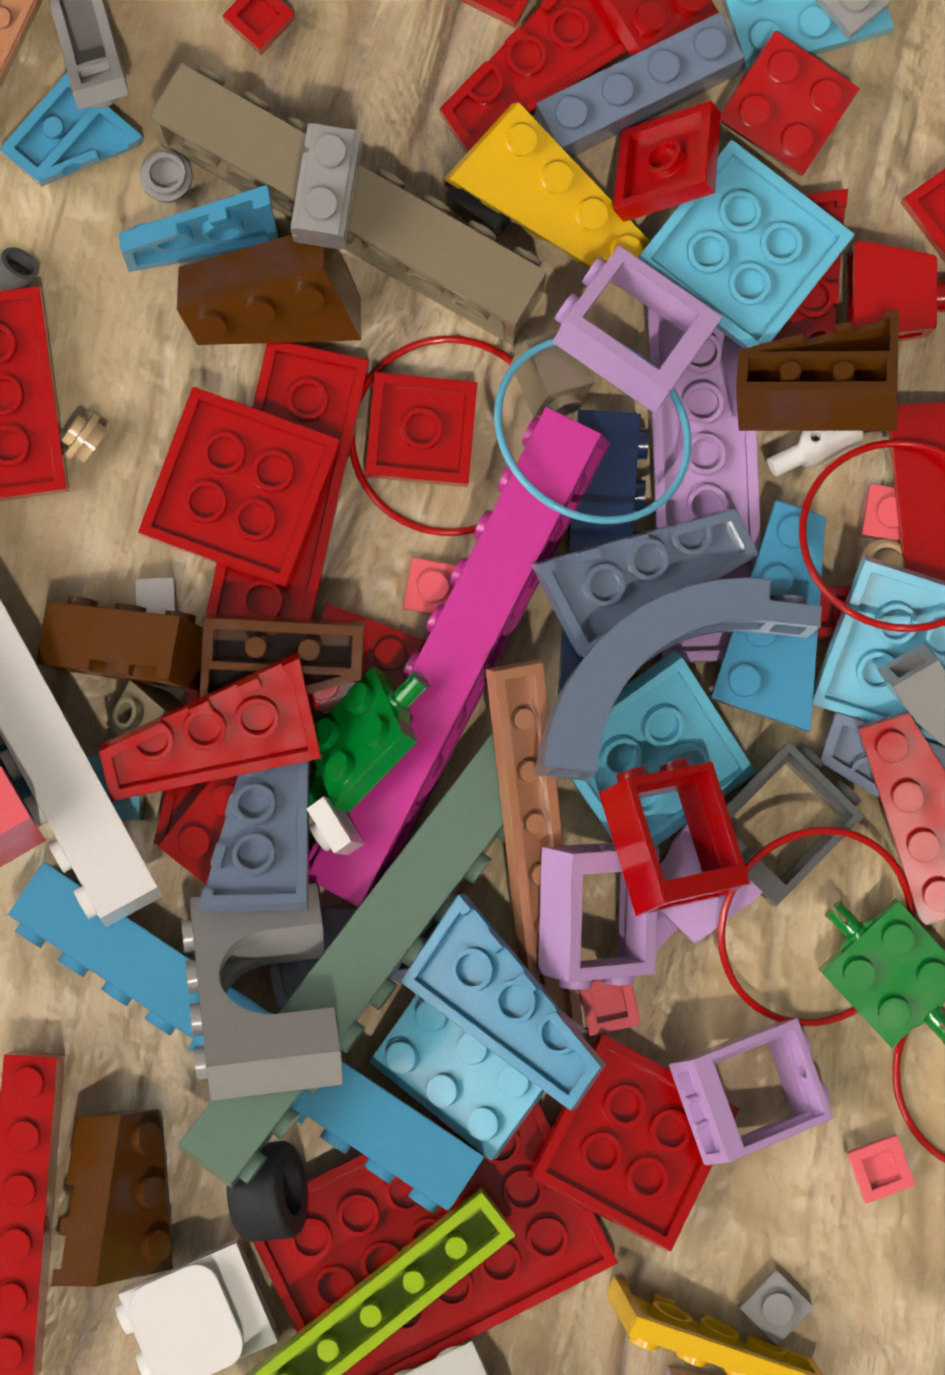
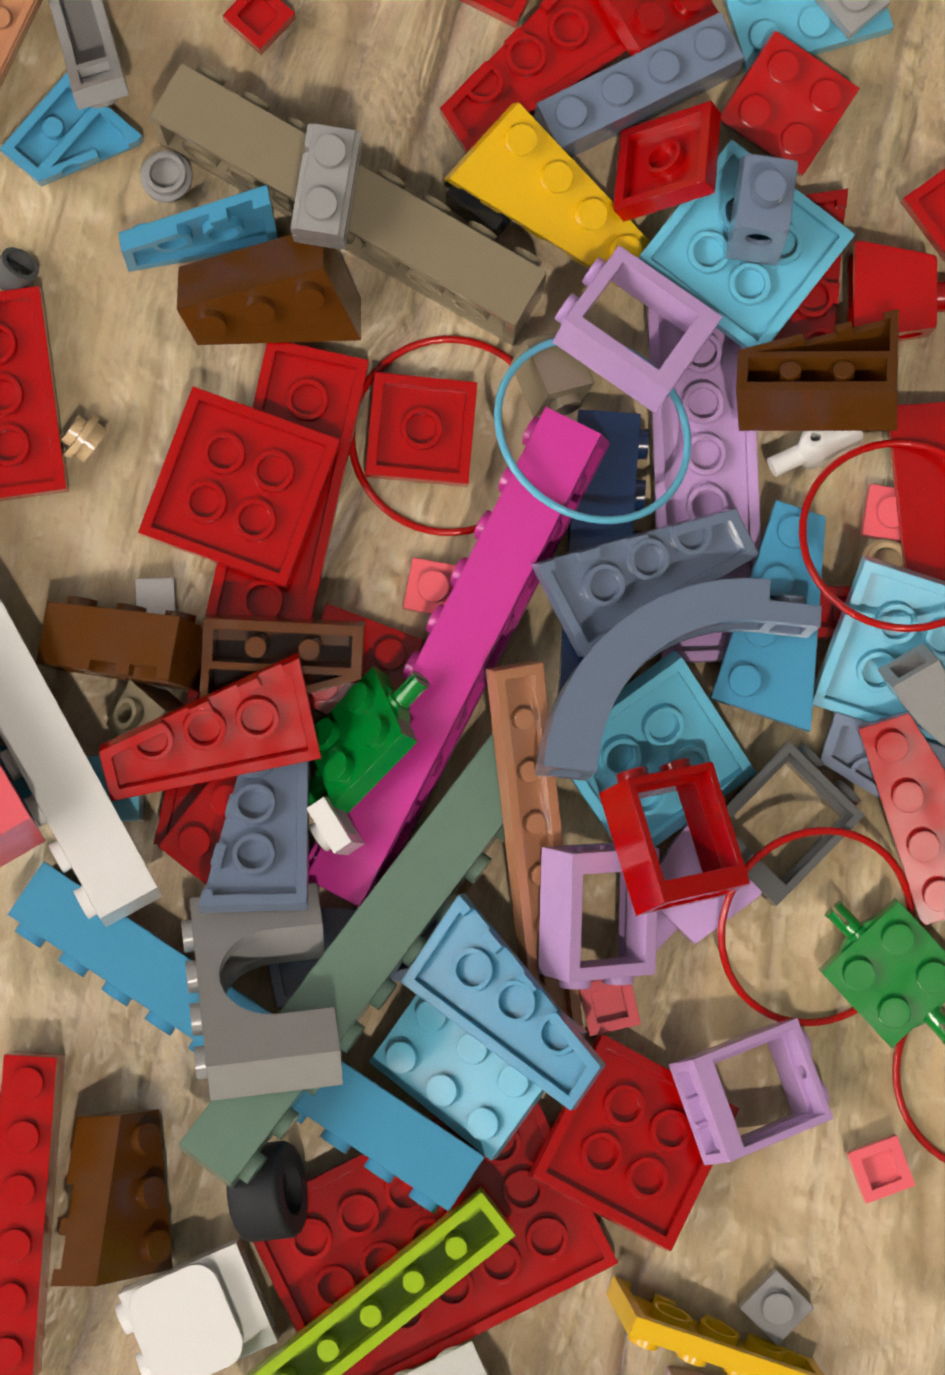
none -> sand blue torso [725,154,798,266]

